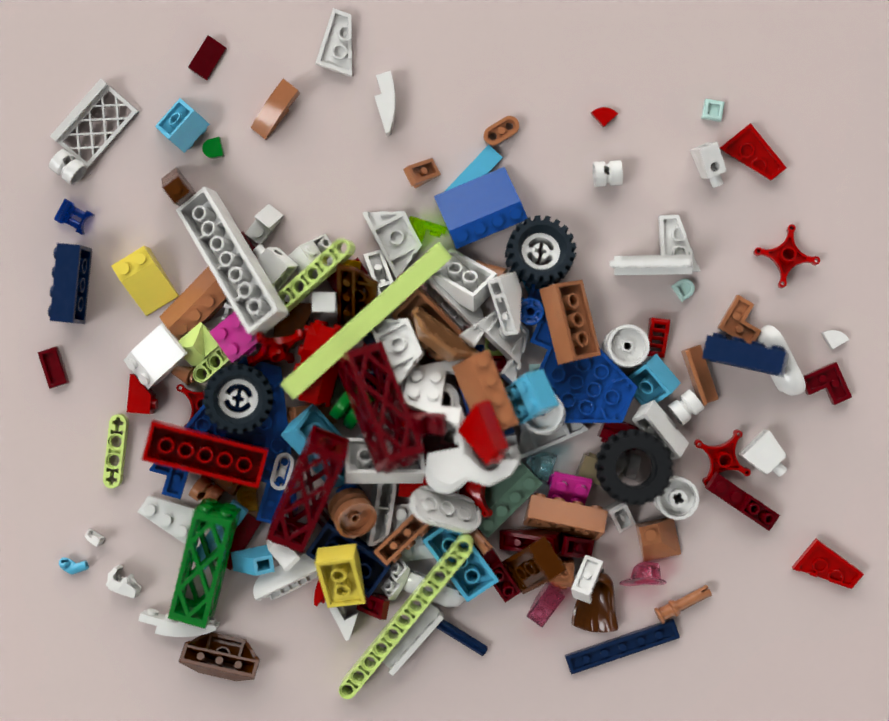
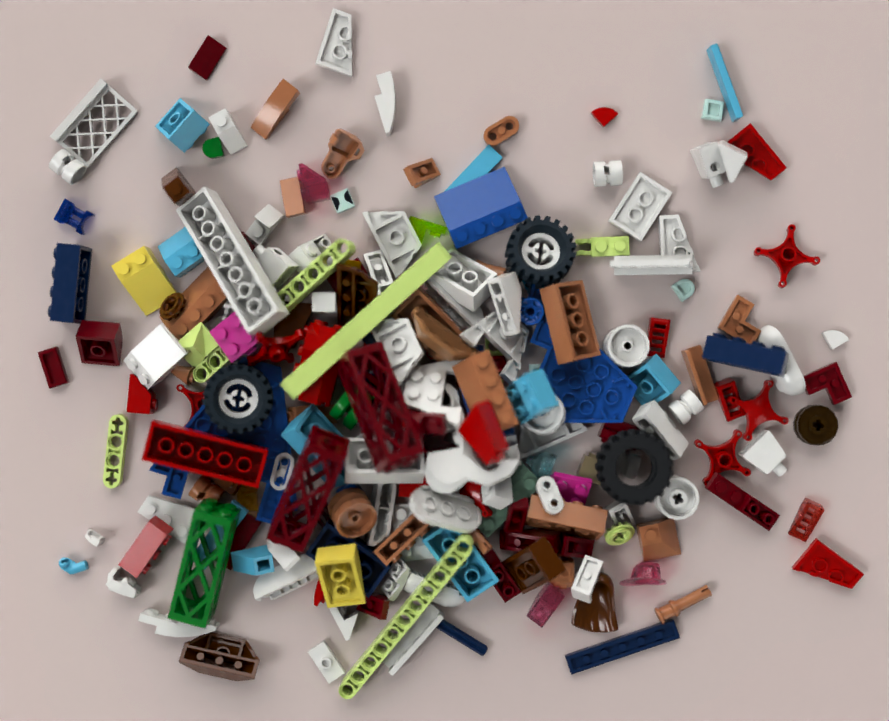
none -> dark red slope [76,320,123,366]
none -> brick [118,515,174,578]
none -> medium azure slope [158,227,205,278]
none -> reddish brown gear [159,292,186,321]
none -> white slope [208,108,248,155]
none -> nougat slope [280,177,306,218]
none -> clear pink slope [296,163,331,204]
none -> white plate [308,640,345,683]
none -> nougat piece [321,128,365,179]
none -> light aqua tile [330,188,355,214]
none -> white slope [481,477,513,510]
none -> dark red slope [503,497,529,533]
none -> white plate [535,476,564,515]
none -> yellowish green hinge [575,236,630,257]
none -> yellowish green gear [604,521,635,546]
none -> white plate [608,172,673,242]
none -> medium azure tile [706,43,743,122]
none -> red slope [714,377,745,422]
none -> white slope [718,140,747,183]
none -> red piece [727,380,789,441]
none -> clear red slope [788,497,825,542]
none -> dark brown wheel [793,405,838,445]

